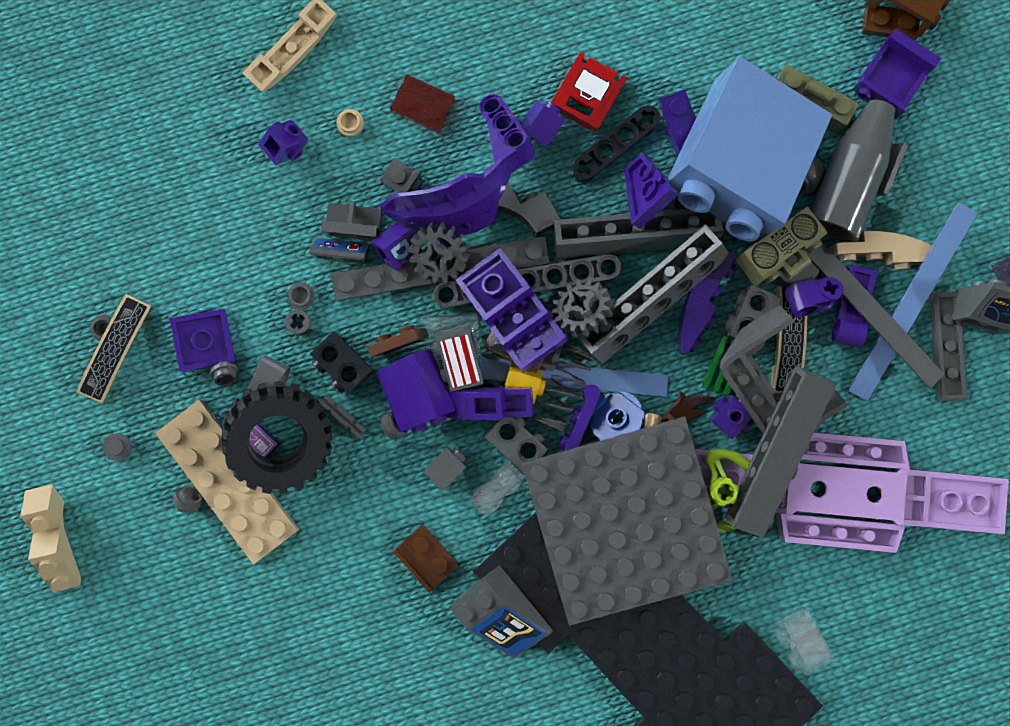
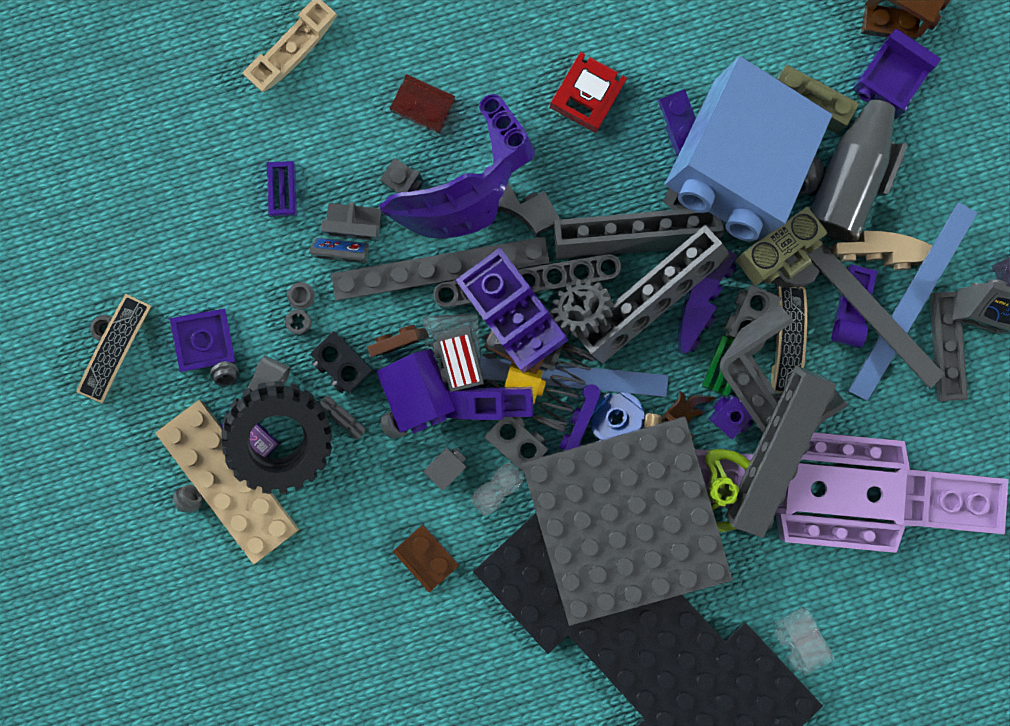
tan arch [20,484,81,592] -> none
dark grey plate [103,433,132,461] -> none
dark purple brick [258,119,309,165] -> none
tan plate [337,109,364,137] -> none
dark purple brick [371,222,416,270] -> none
dark grey gear [408,222,469,283] -> none
dark grey slope [449,565,553,659] -> none
dark purple brick [520,100,565,147] -> none
black beam [572,105,660,182] -> none
dark purple wing [624,152,679,229] -> none
dark purple piece [785,277,844,317] -> none
none -> dark purple tile [267,161,297,217]

